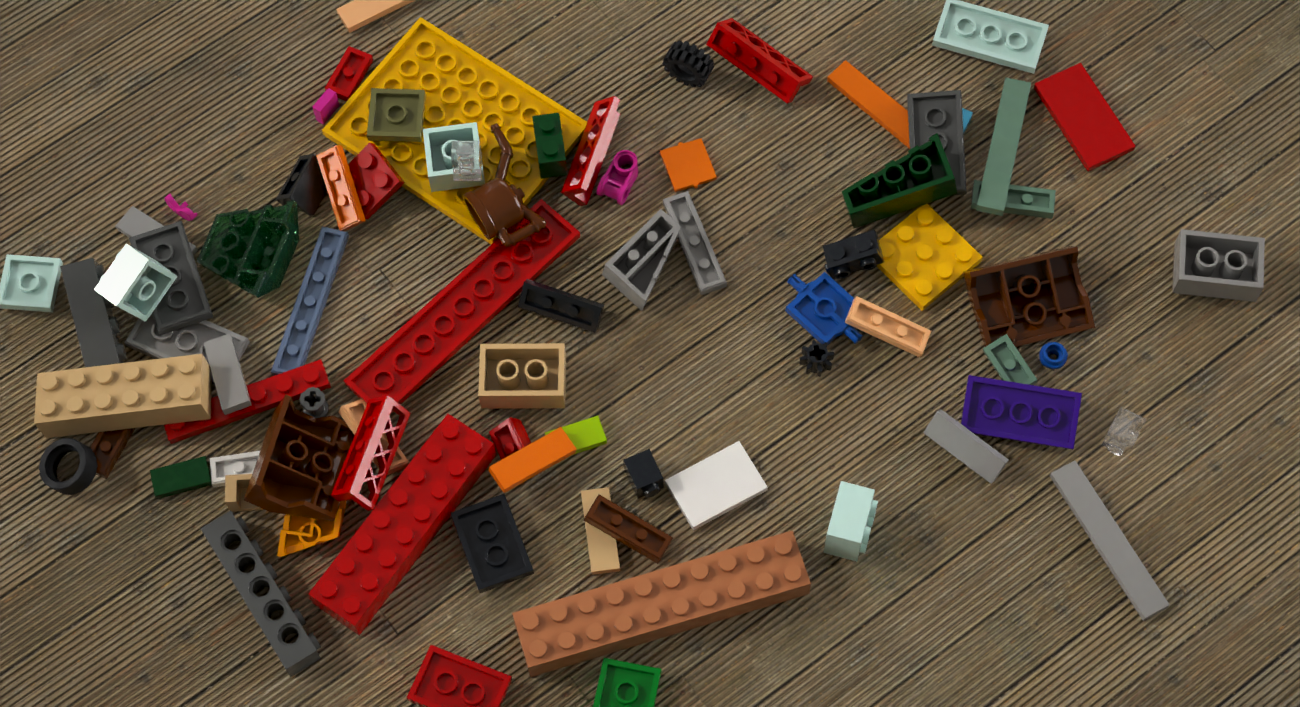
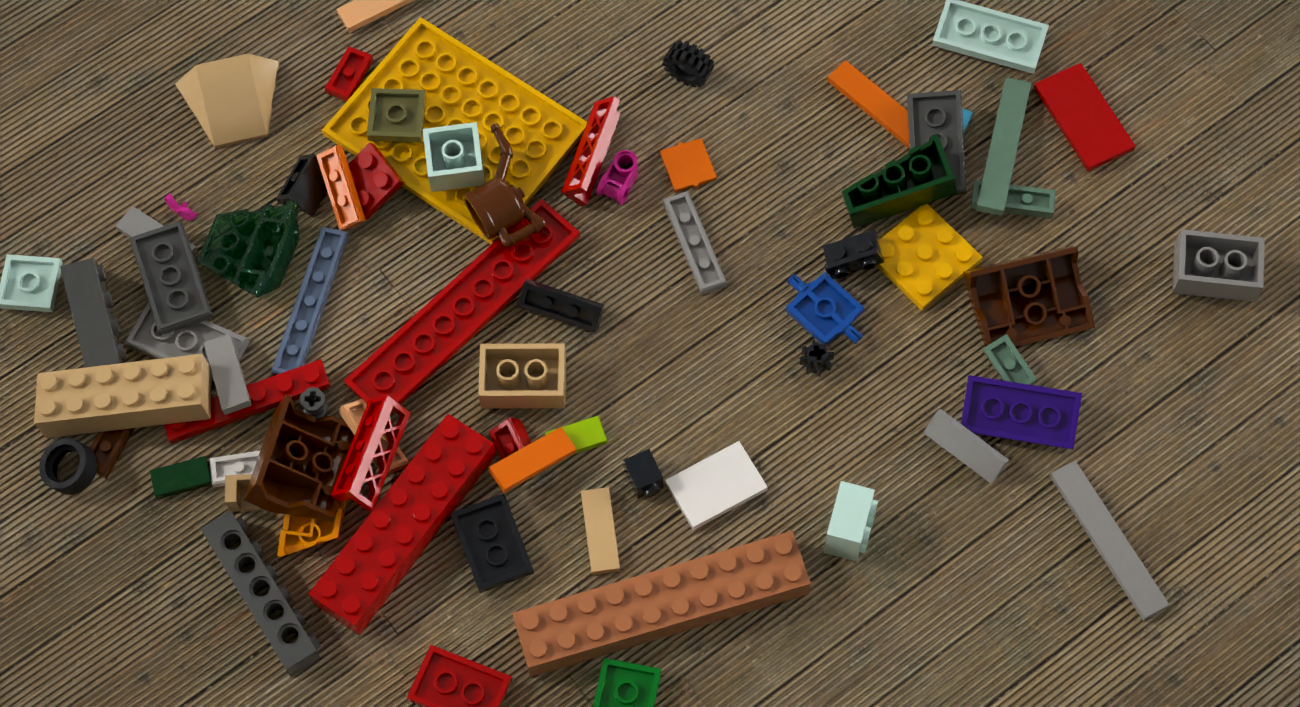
light aqua brick [94,243,178,322] -> none
dark pink tile [312,88,340,125] -> none
clear brick [451,141,482,181] -> none
dark green brick [532,113,567,179] -> none
reddish brown tile [584,494,673,564] -> none
light grey wedge [602,209,681,311] -> none
red fence [706,18,813,104] -> none
light nougat tile [844,296,931,358] -> none
blue plate [1039,342,1068,369] -> none
clear brick [1102,407,1147,456] -> none
none -> tan wedge [175,53,279,148]

